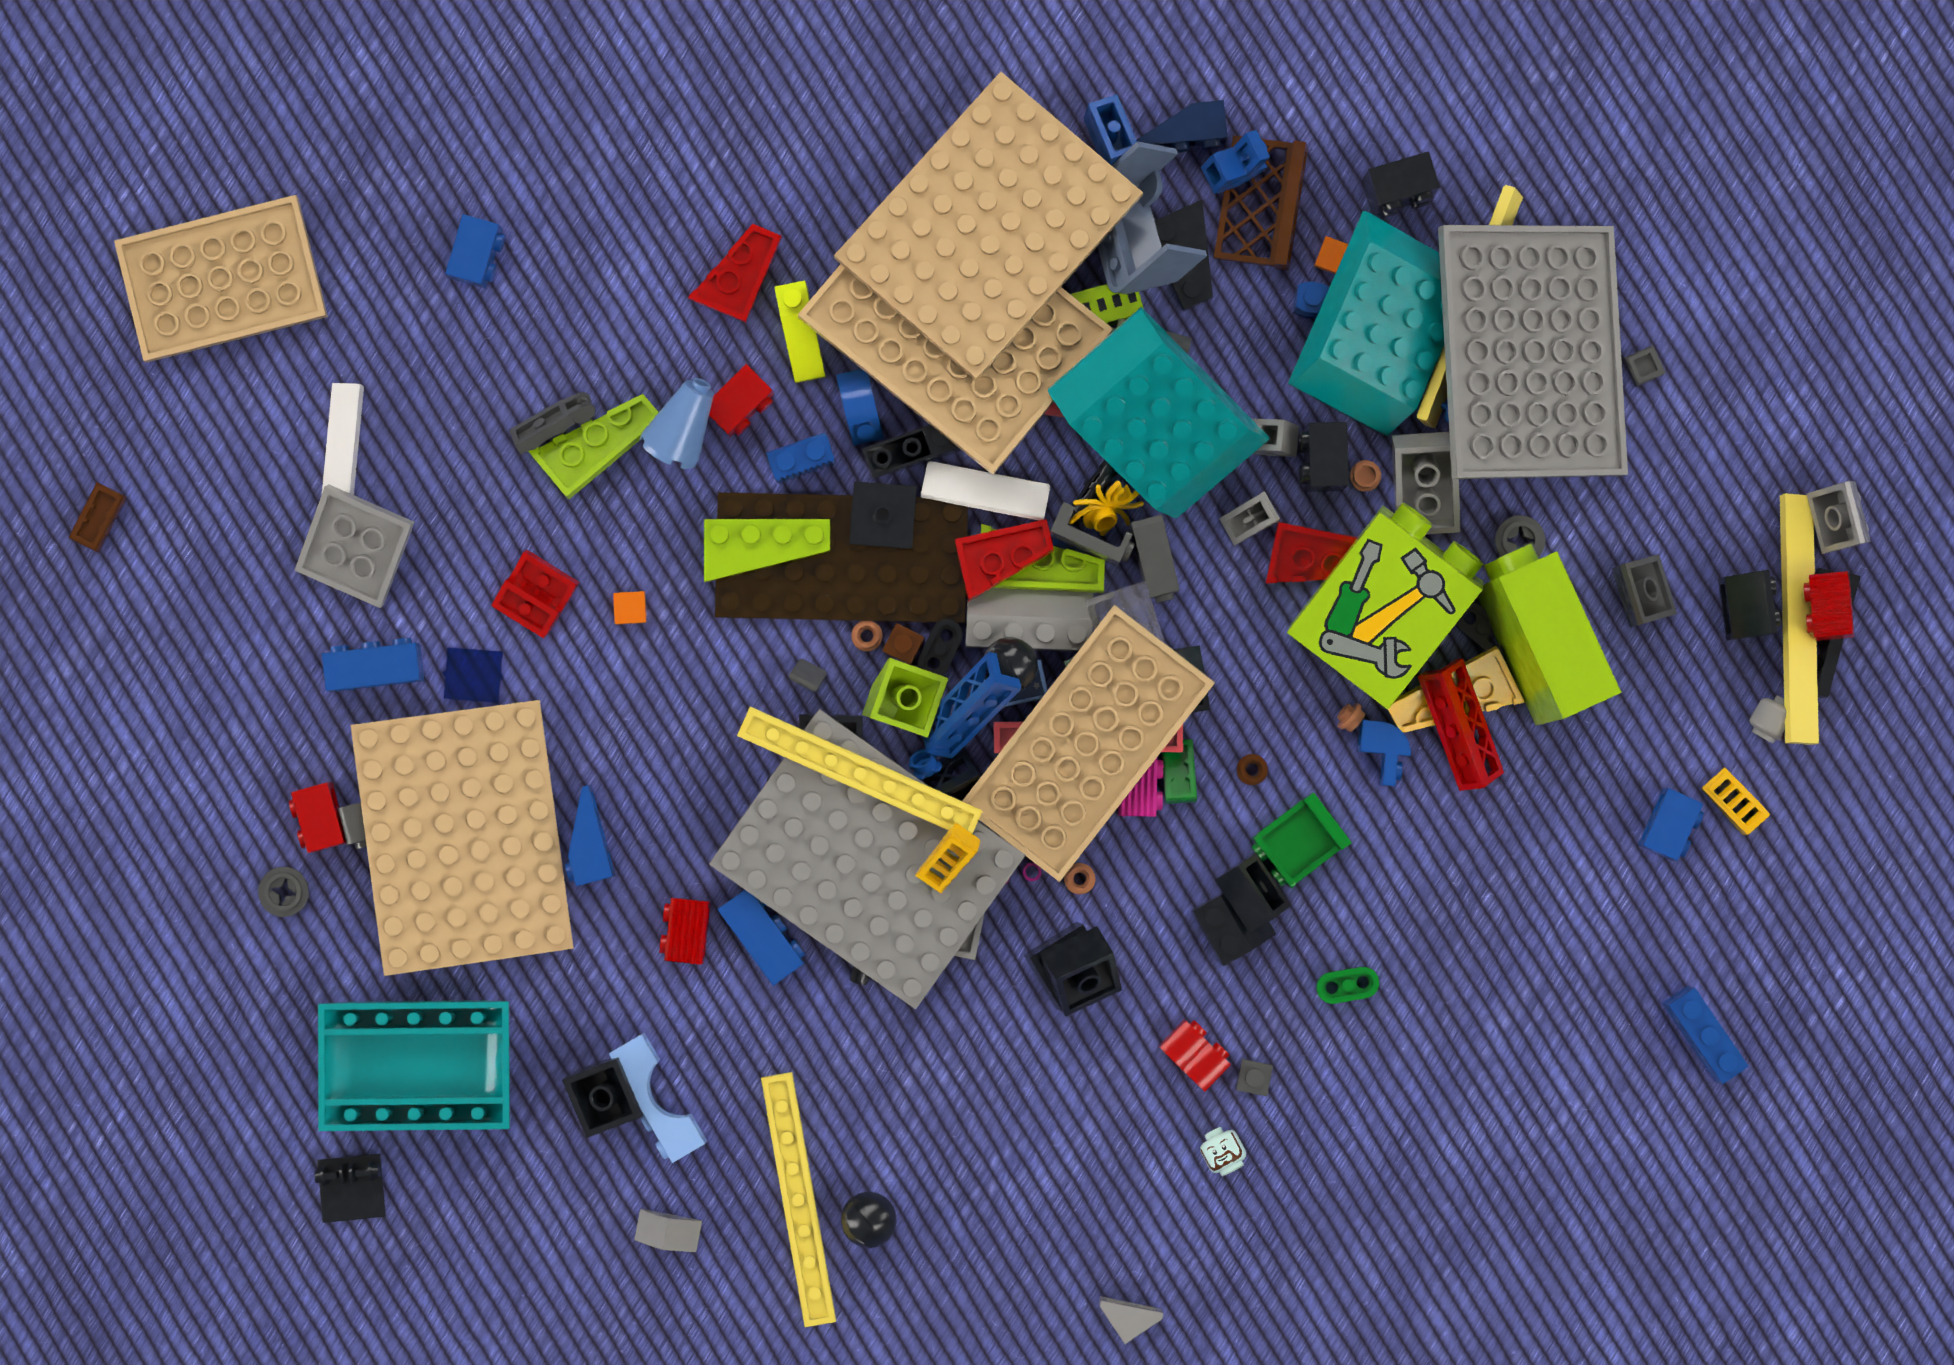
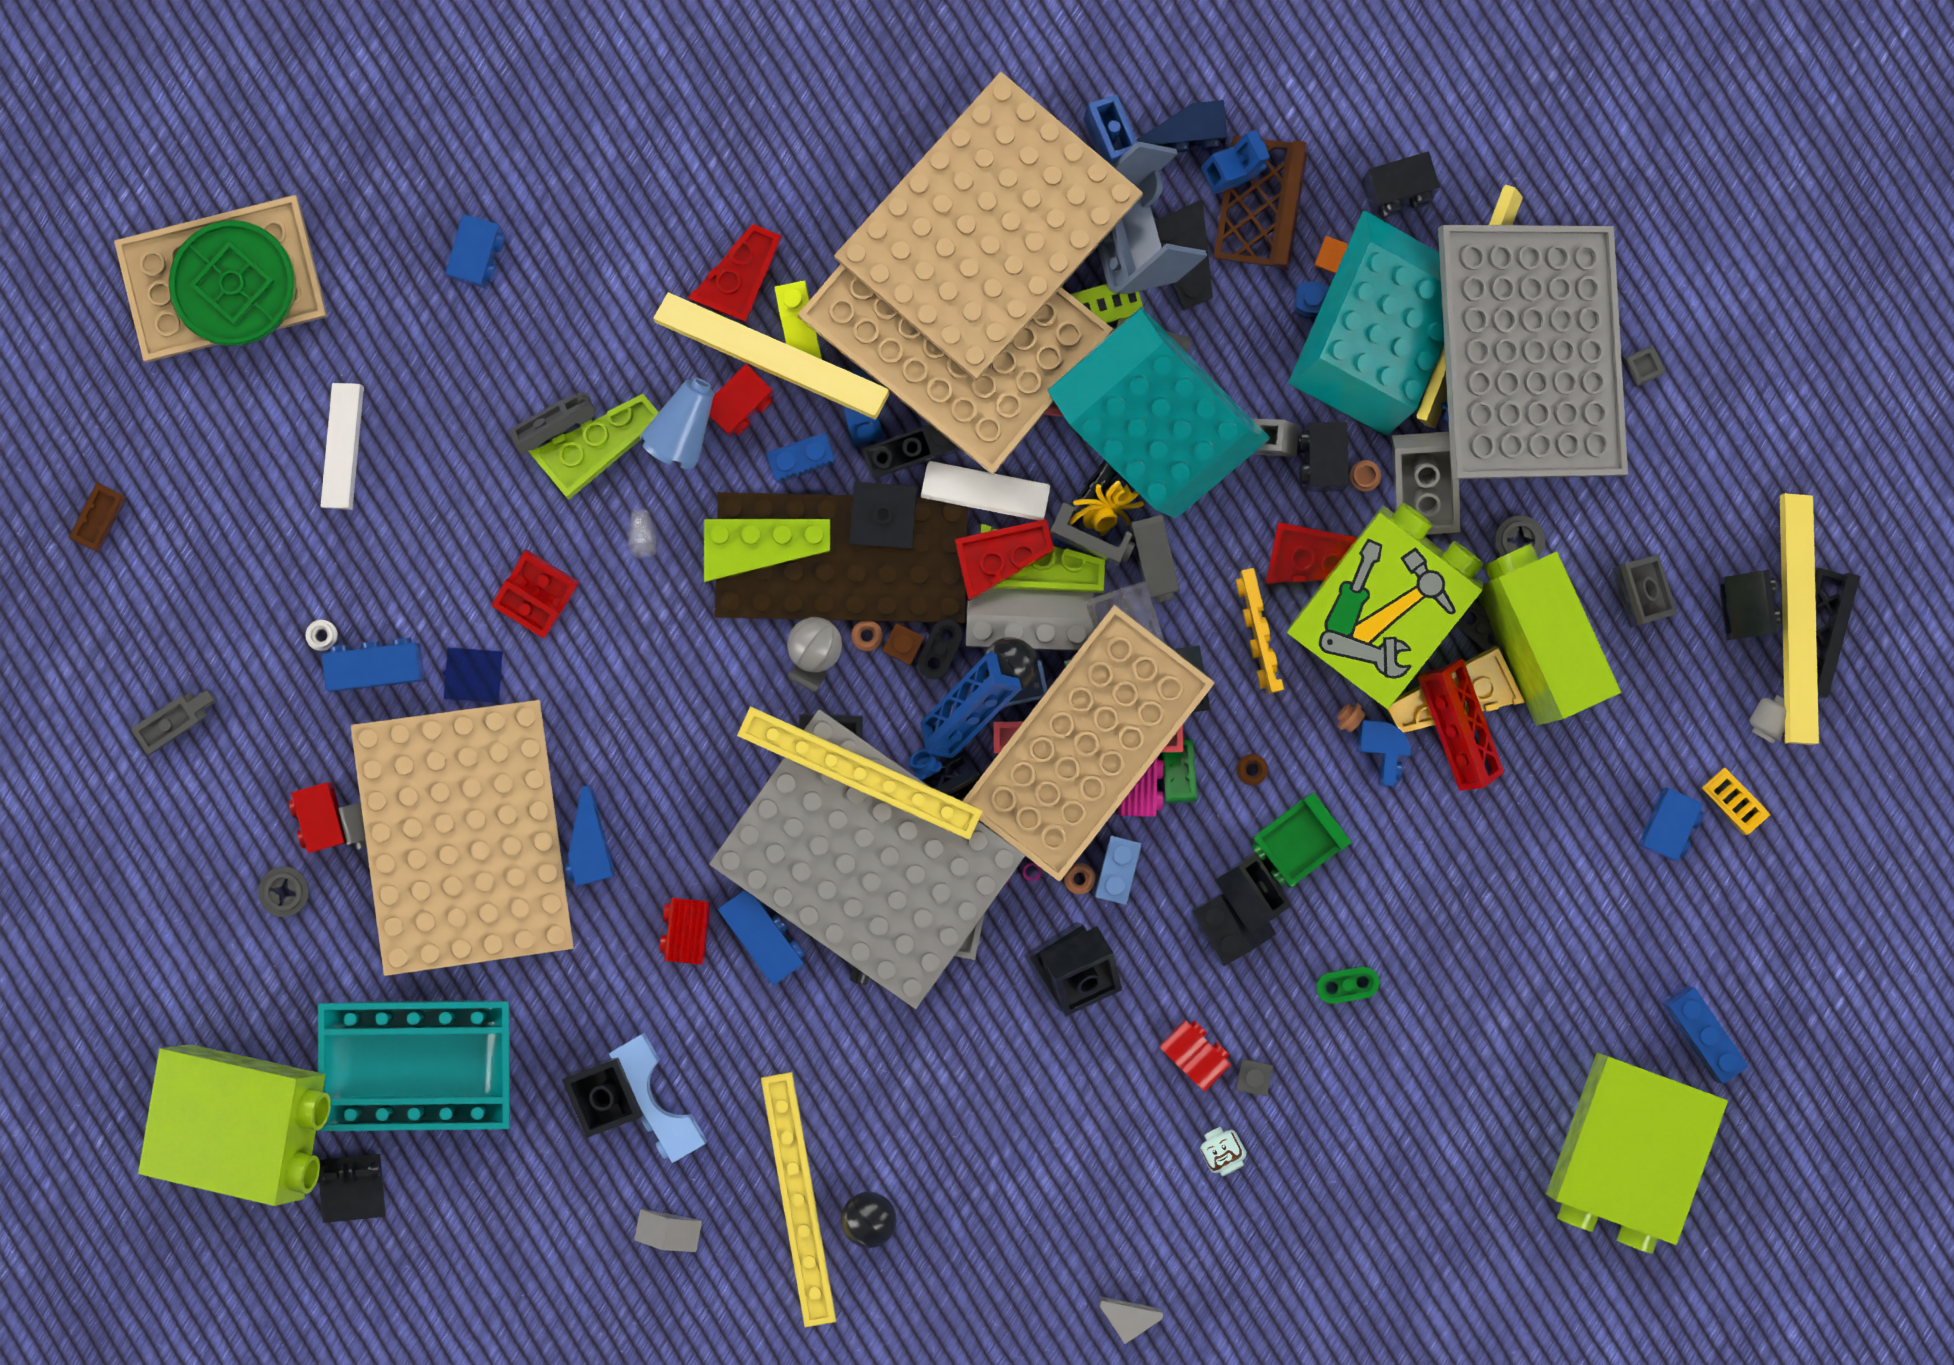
light grey plate [294,484,415,608] -> none
orange tile [613,591,647,625] -> none
lime slope [862,658,948,738] -> none
yellow slope [915,823,980,893] -> none
light grey slope [1219,491,1280,546] -> none
red brick [1804,571,1855,641] -> none
light grey slope [1806,481,1871,554] -> none
none -> dark grey hinge [130,690,218,756]
none -> lime brick [138,1044,331,1206]
none -> green plate [169,220,296,347]
none -> white plate [306,620,338,651]
none -> clear cone [628,510,659,558]
none -> light yellow tile [653,292,890,420]
none -> light grey piece [787,617,842,673]
none -> medium blue brick [1095,836,1142,905]
none -> yellow wing [1235,568,1284,694]
none -> lime brick [1546,1052,1728,1254]

